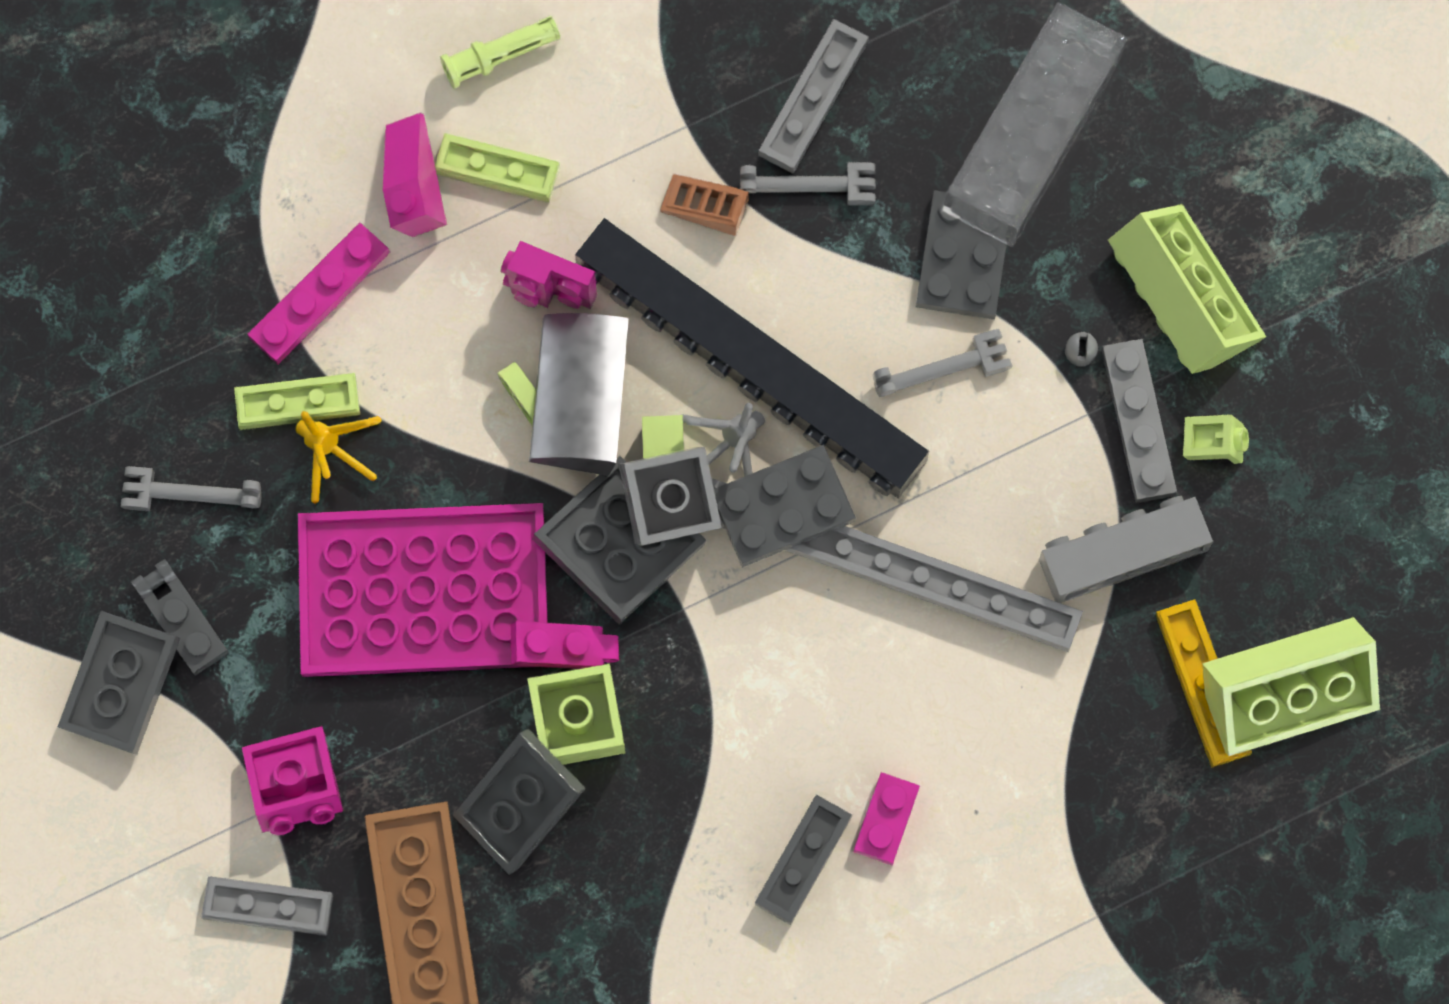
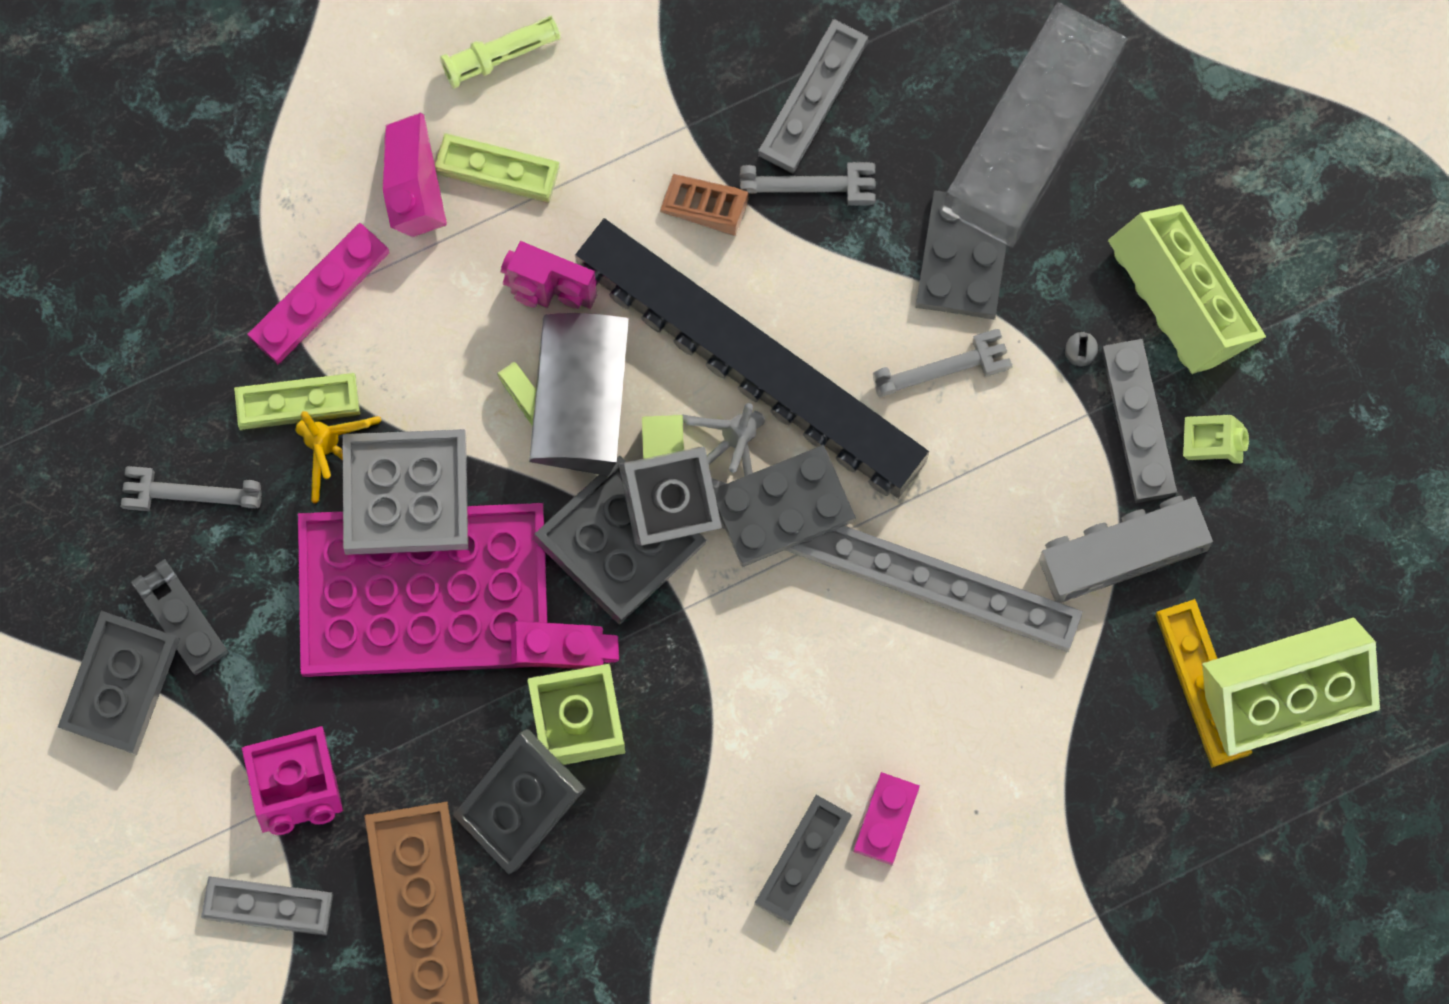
none -> light grey plate [343,429,469,555]

